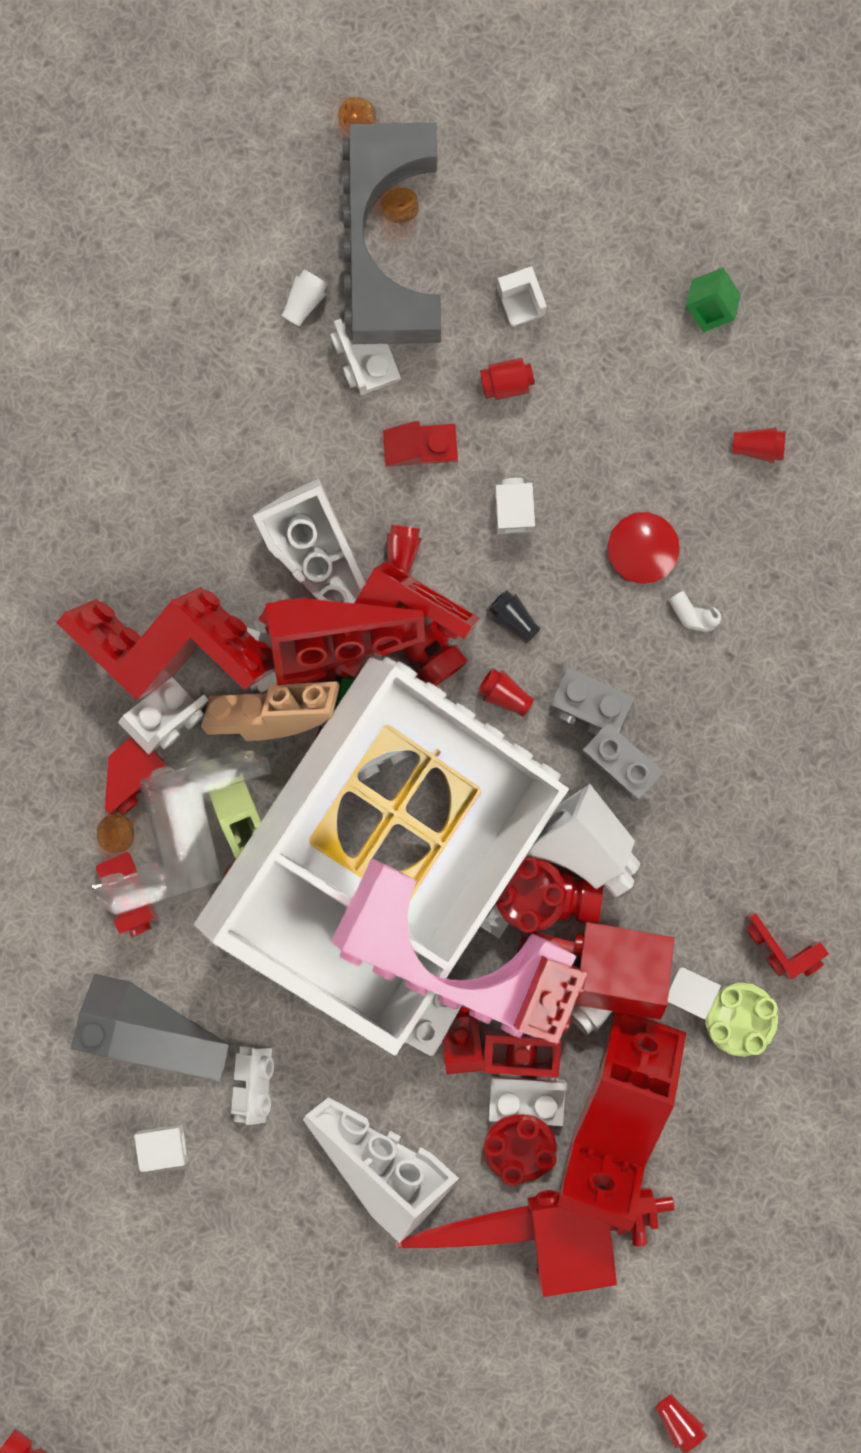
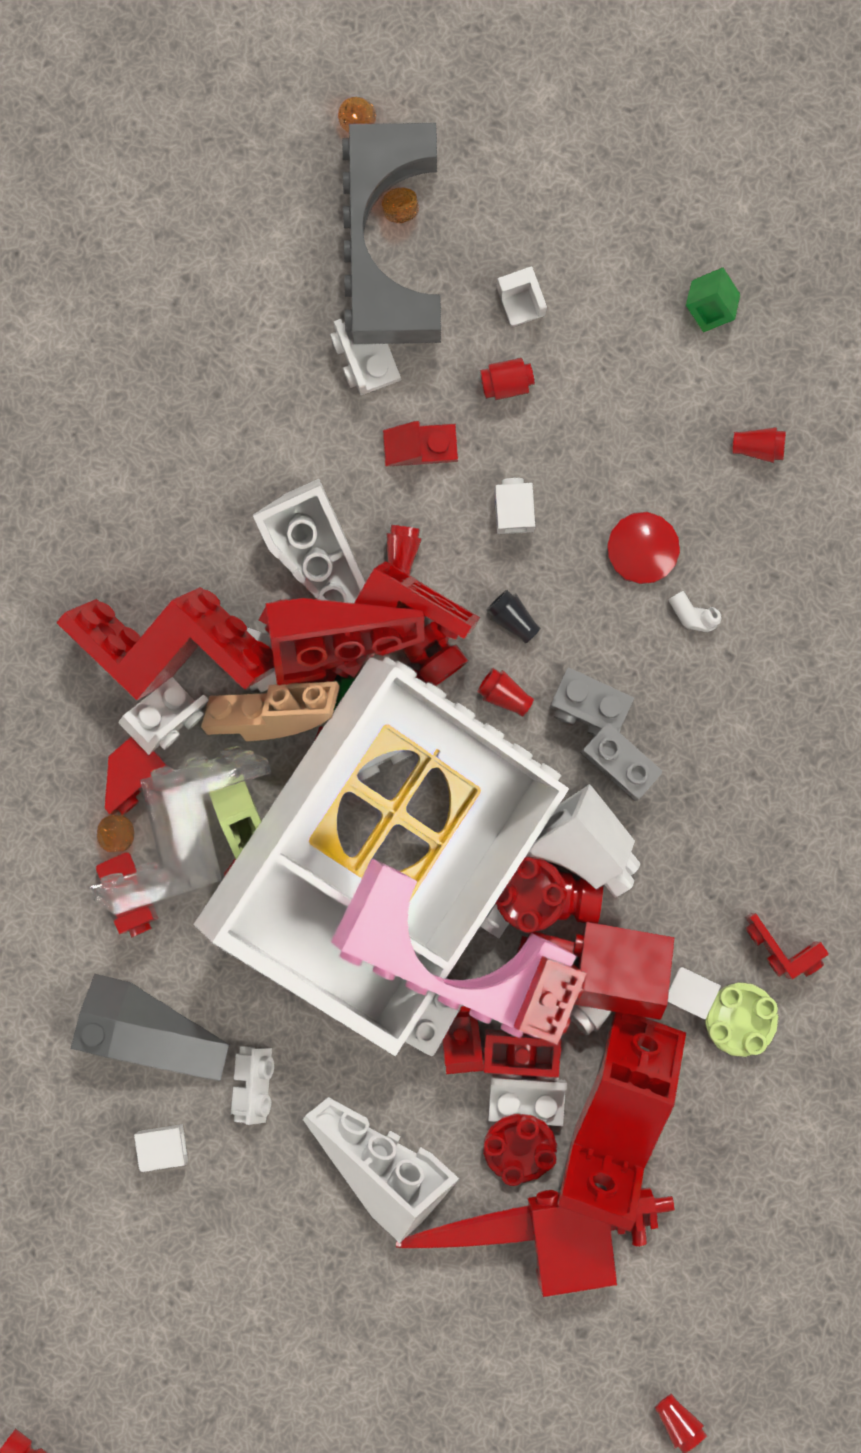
white cone [281,269,329,327] -> none

